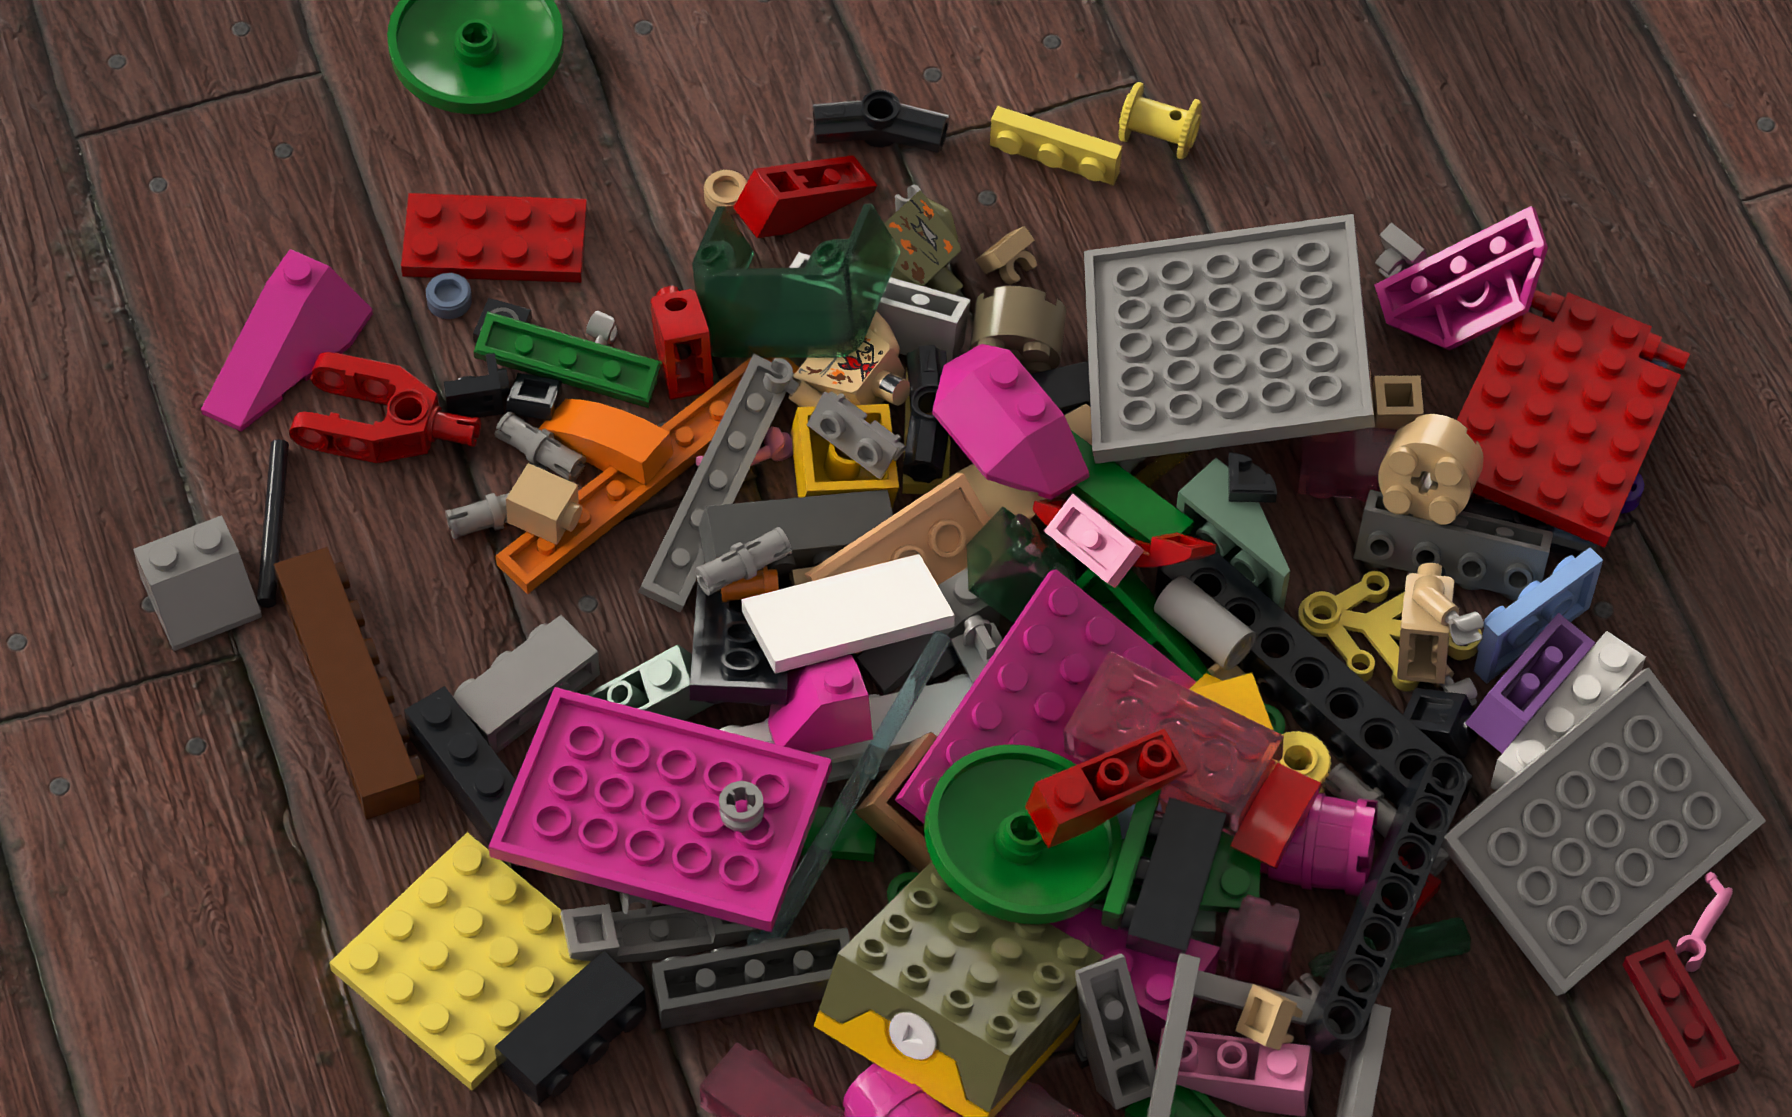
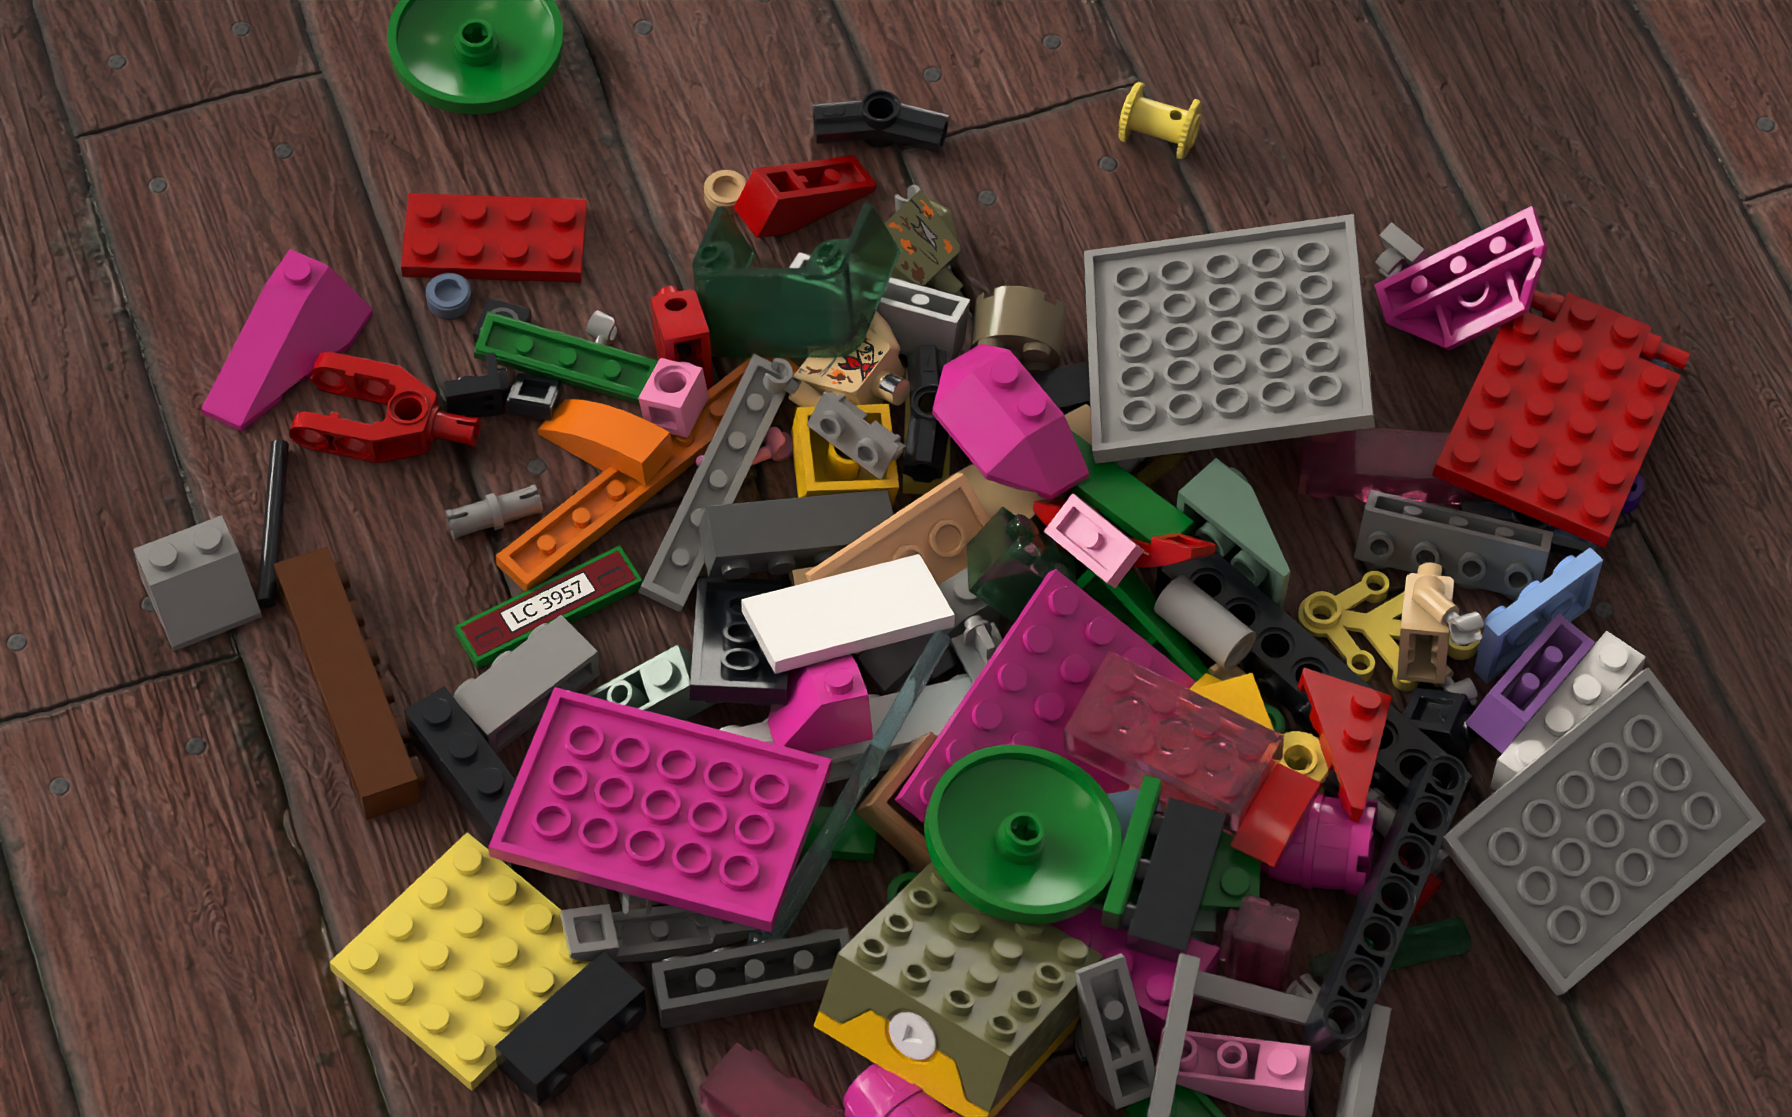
light grey pin [495,412,586,482] -> none
tan brick [506,463,582,545] -> none
light grey pin [694,527,792,595] -> none
light grey bush [719,781,764,832] -> none
orange pin [721,565,779,602] -> none
tan tile [976,226,1037,285] -> none
light yellow plate [990,106,1122,185] -> none
red slope [1025,728,1188,848] -> none
black tile [1228,453,1277,503] -> none
tan tile [1235,984,1303,1050] -> none
tan brick [1371,376,1424,444] -> none
tan brick [1378,414,1483,525] -> none
dark red plate [1622,939,1740,1089] -> none
bright pink piece [1675,872,1733,972] -> none
none -> tile [454,545,643,670]
none -> bright pink brick [638,358,709,438]
none -> red wing [1298,668,1392,823]

